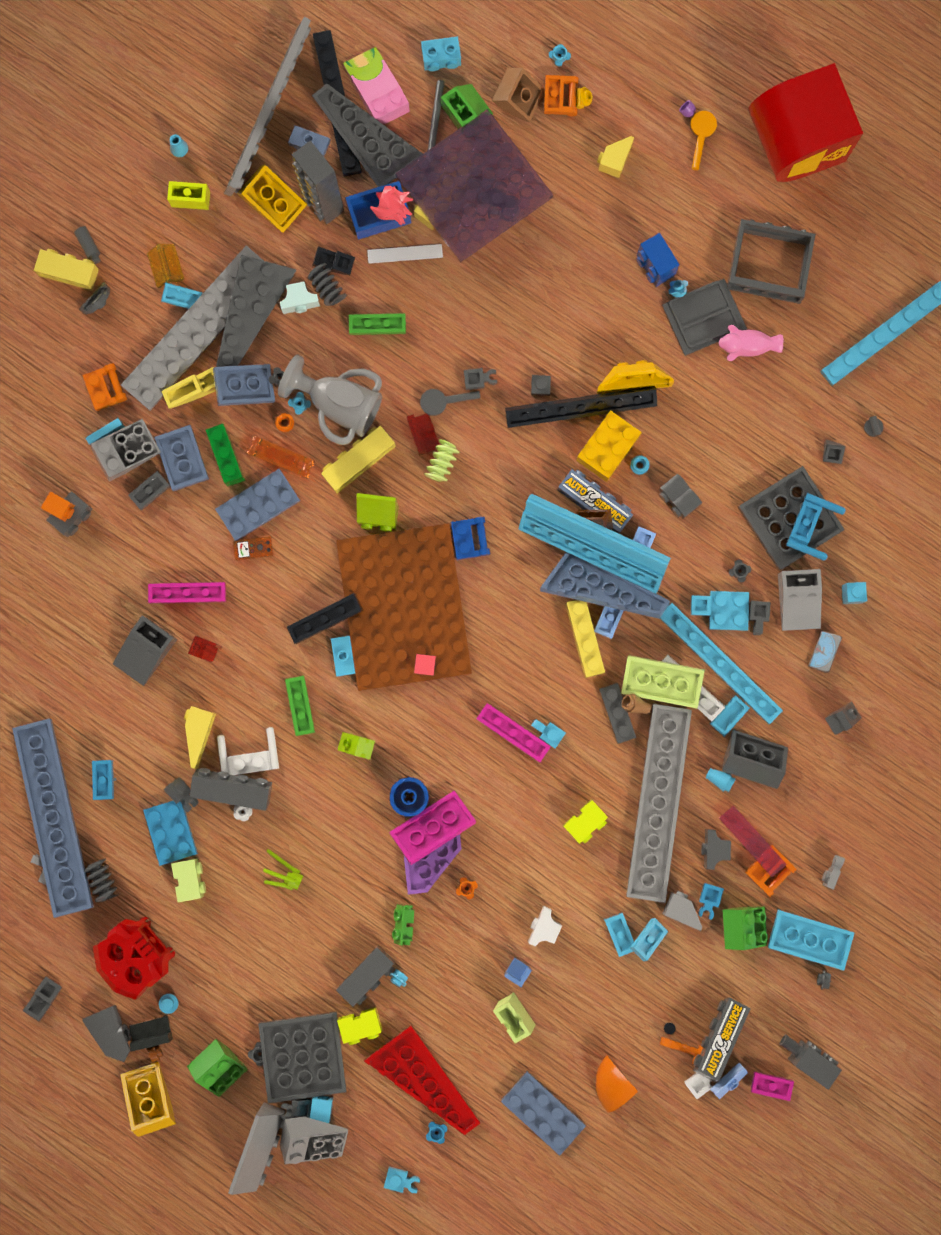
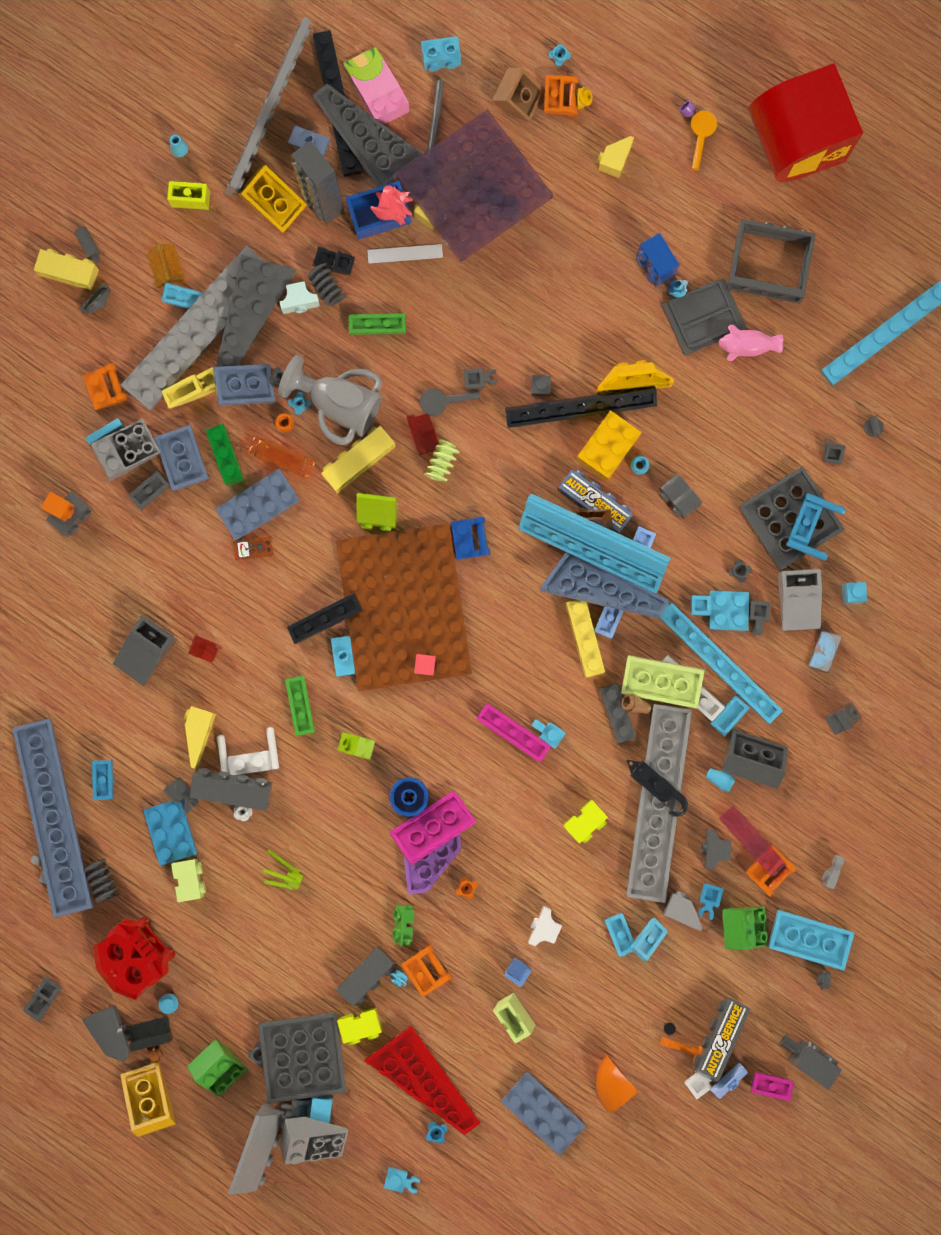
dark pink plate [148,582,226,604] -> none
bright green slope [441,84,493,135] -> none
none -> orange plate [401,944,452,998]
none -> black plate [626,760,688,817]

